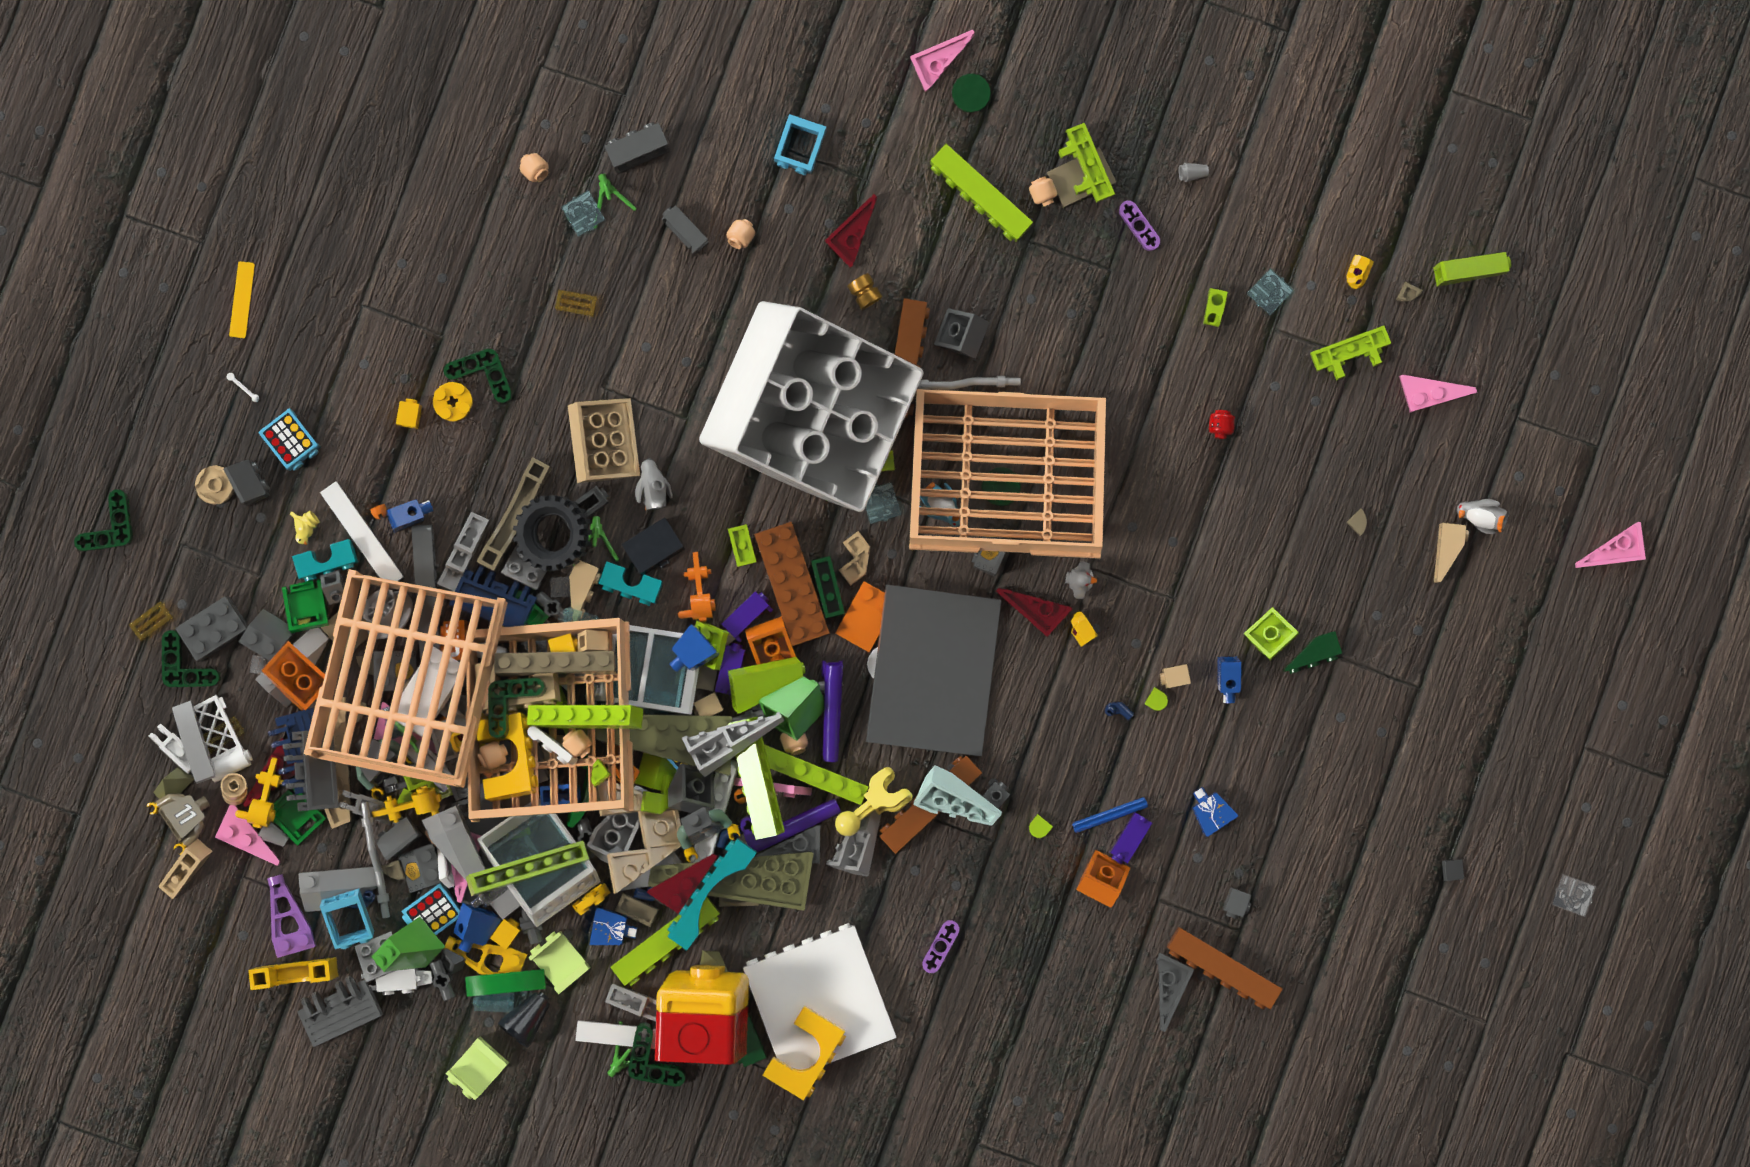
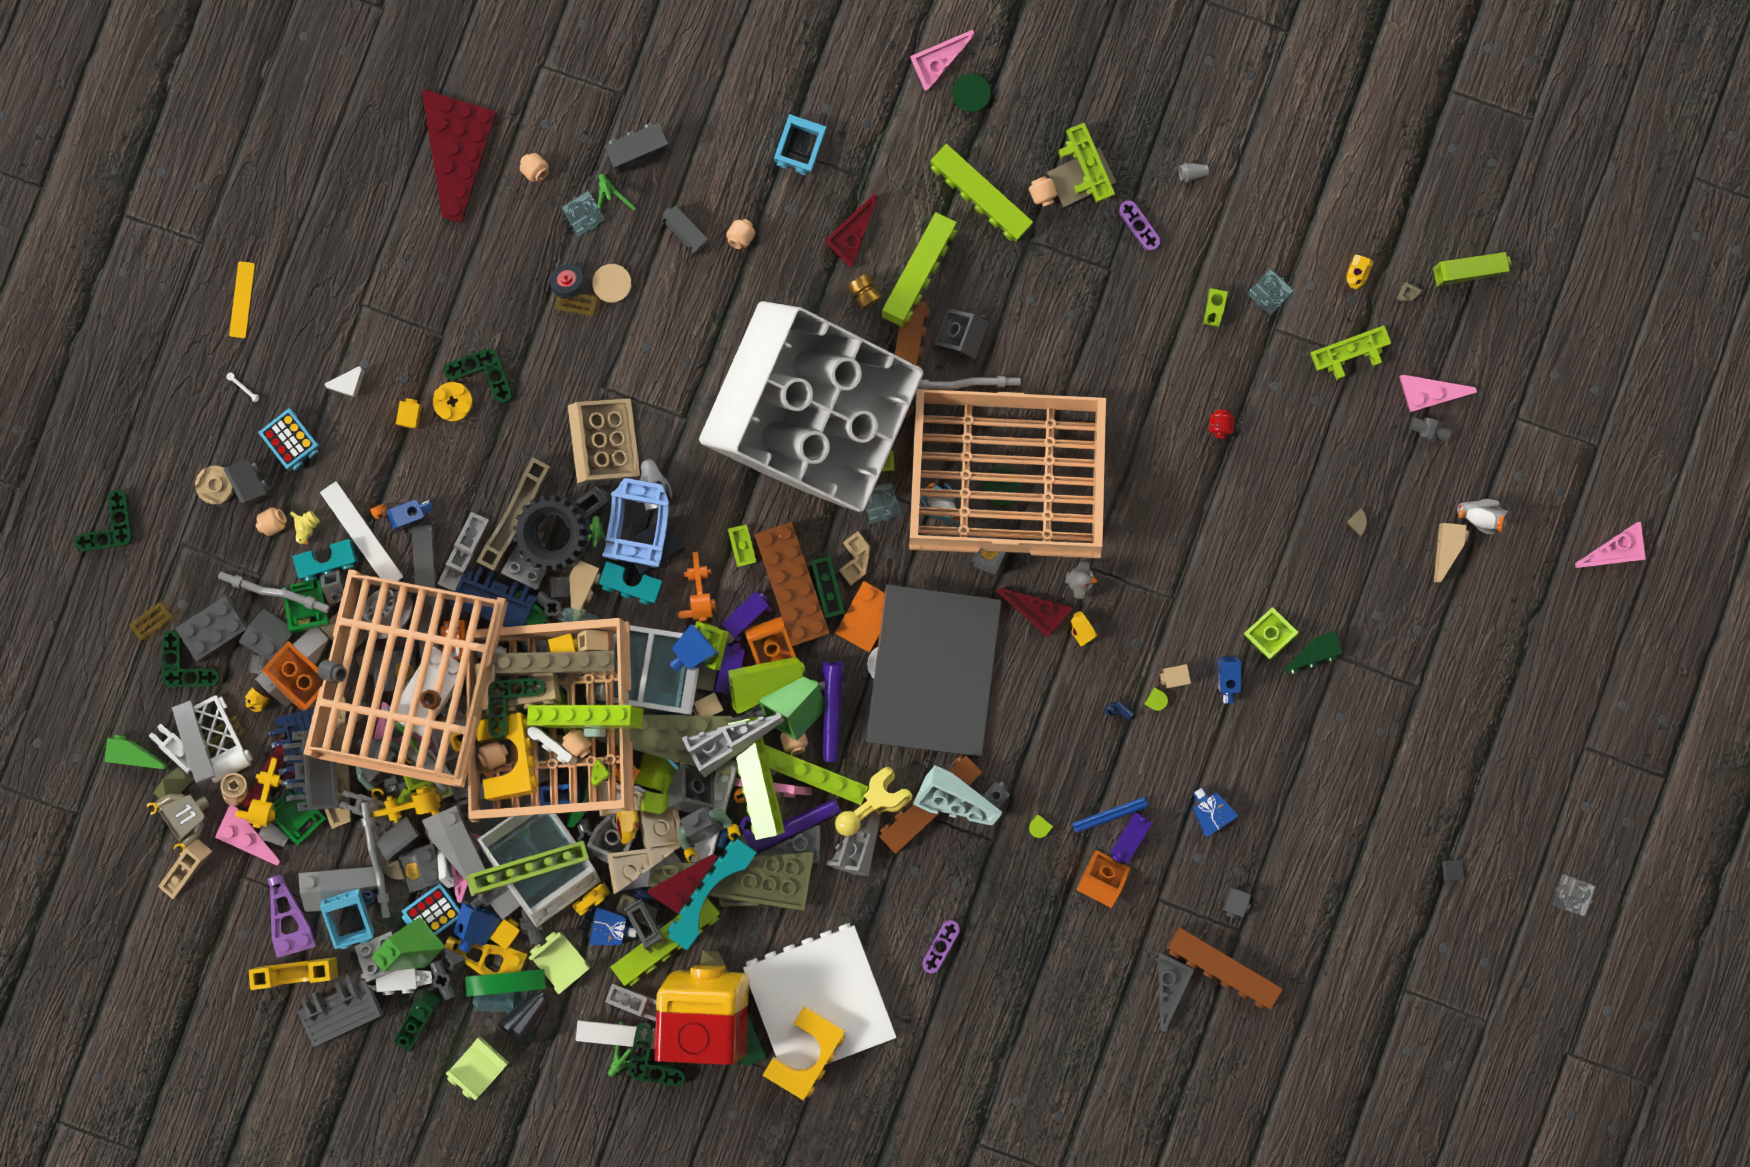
none -> bright green slope [104,735,168,769]
none -> light grey bar [218,572,330,613]
none -> yellow rock [245,687,270,712]
none -> light nougat head [256,507,287,536]
none -> dark grey brick [317,660,347,683]
none -> white slope [325,366,364,398]
none -> dark green slope [393,988,442,1052]
none -> reddish brown tile [420,689,442,710]
none -> dark red wing [422,89,497,224]
none -> black wheel [550,264,585,298]
none -> light aqua tile [584,728,606,737]
none -> tan tile [593,264,632,303]
none -> light blue wedge [602,478,669,567]
none -> yellow rock [616,810,639,844]
none -> dark grey window [624,899,667,953]
none -> lime brick [882,212,958,327]
none -> dark grey axle [1410,417,1451,442]

